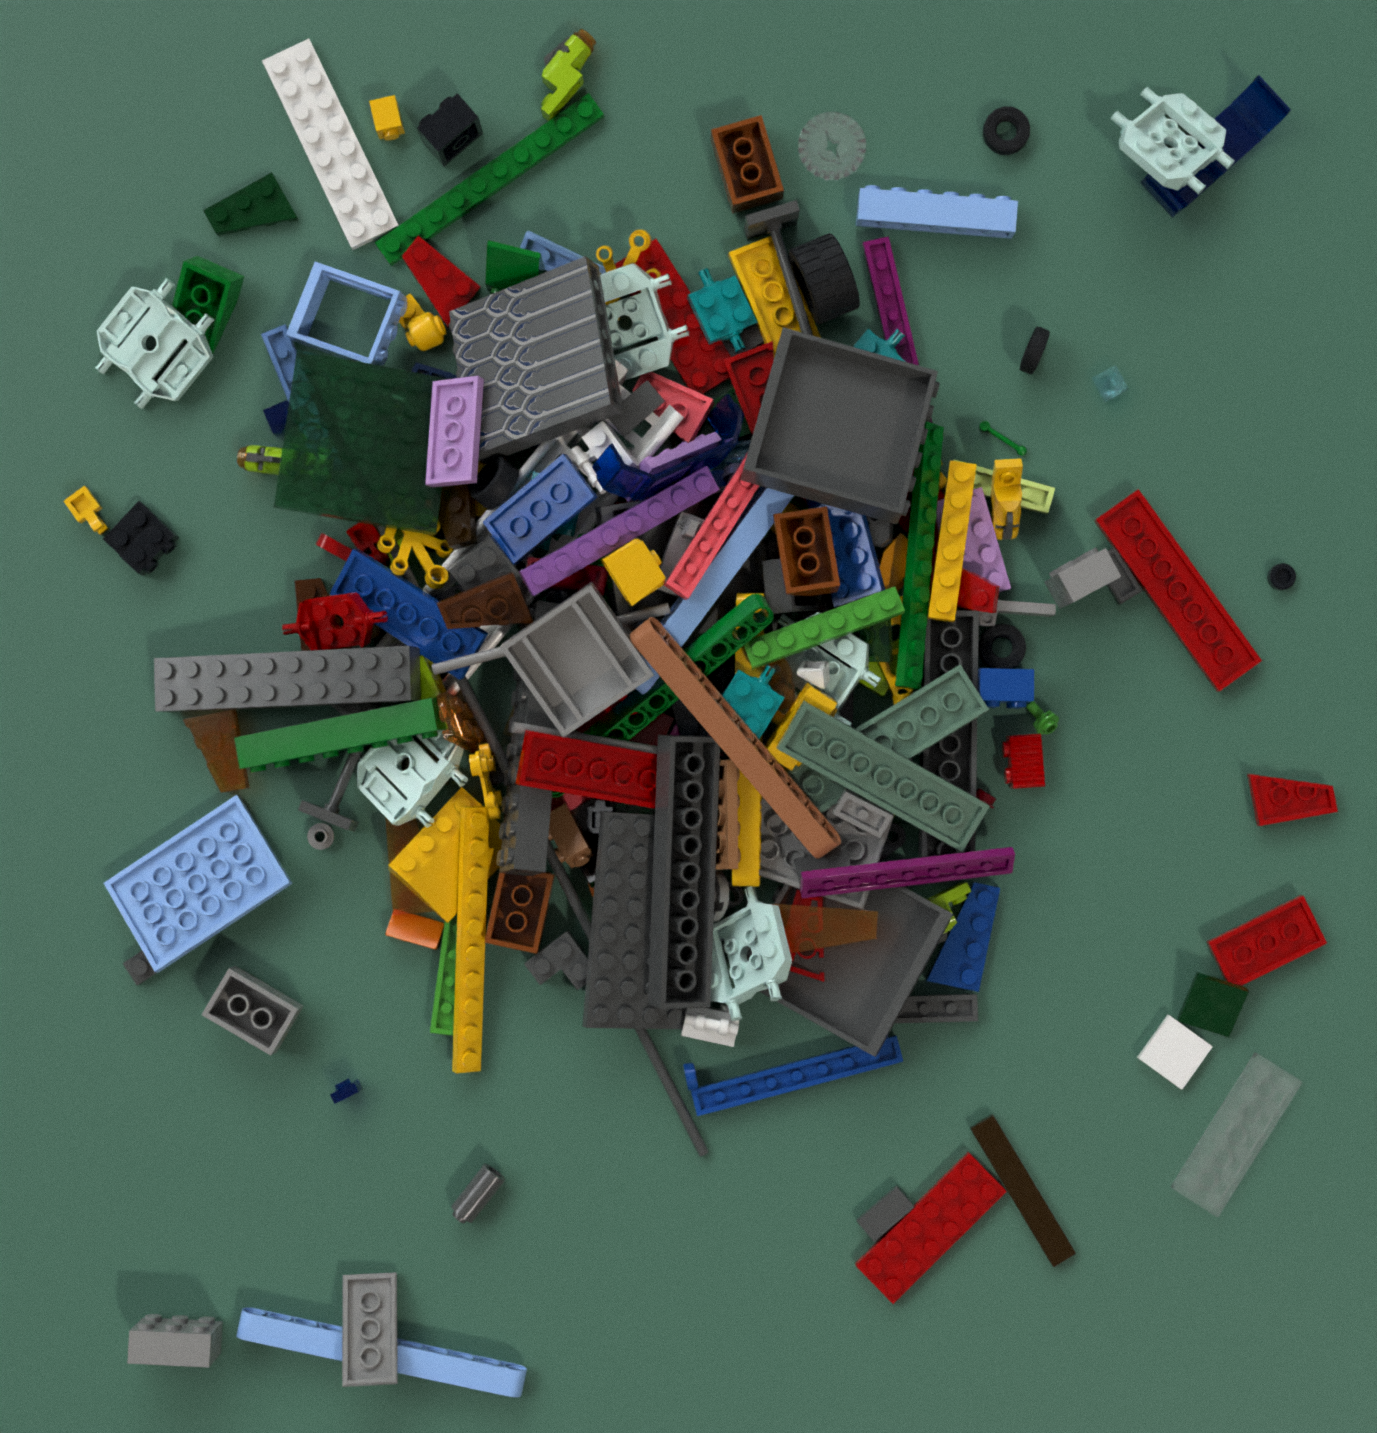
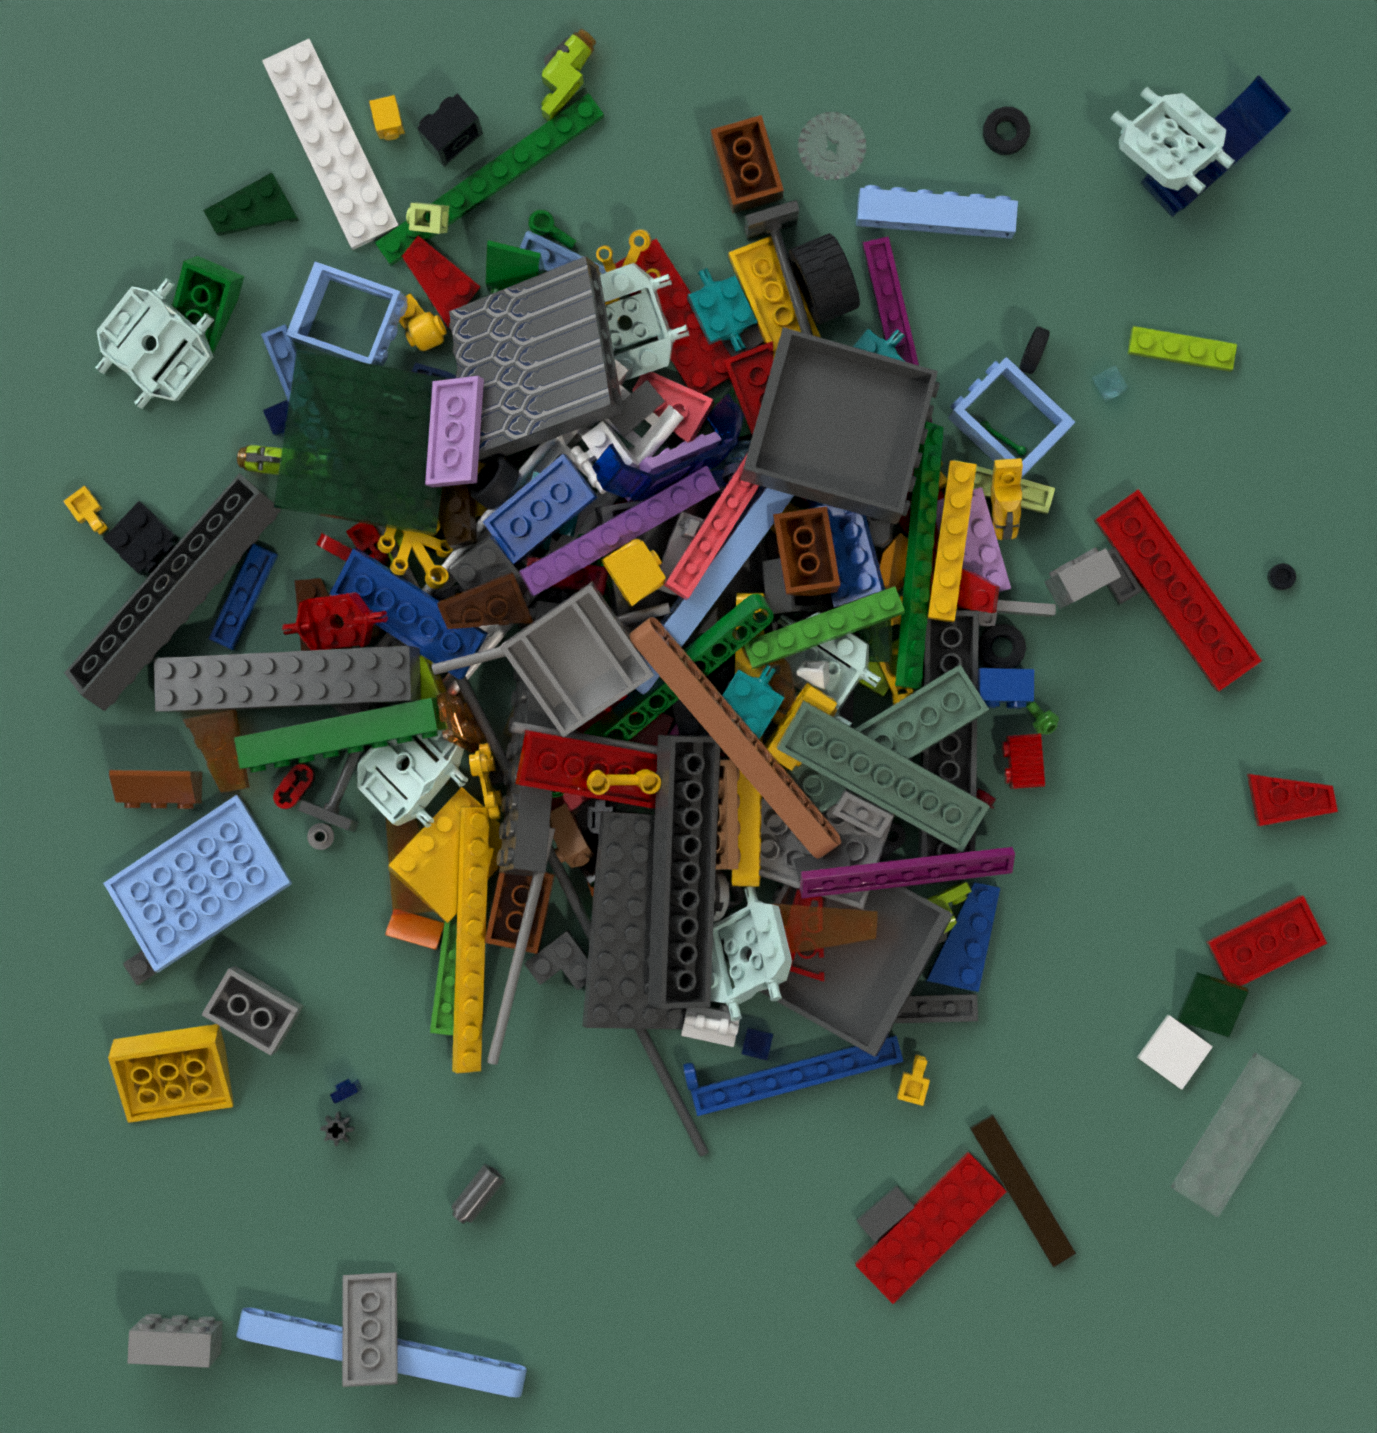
none -> dark grey brick [64,473,281,711]
none -> yellow slope [108,1024,234,1123]
none -> dark orange slope [109,770,202,809]
none -> blue tile [208,544,278,650]
none -> red beam [273,764,315,809]
none -> dark grey gear [320,1111,355,1146]
none -> yellowish green brick [406,202,449,234]
none -> light grey piece [487,827,555,1065]
none -> green plate [528,210,577,249]
none -> yellow bar [587,769,661,795]
none -> clear blue plate [741,1027,773,1060]
none -> yellow plate [897,1054,930,1106]
none -> light blue window [948,357,1075,478]
none -> lime plate [1127,326,1237,372]

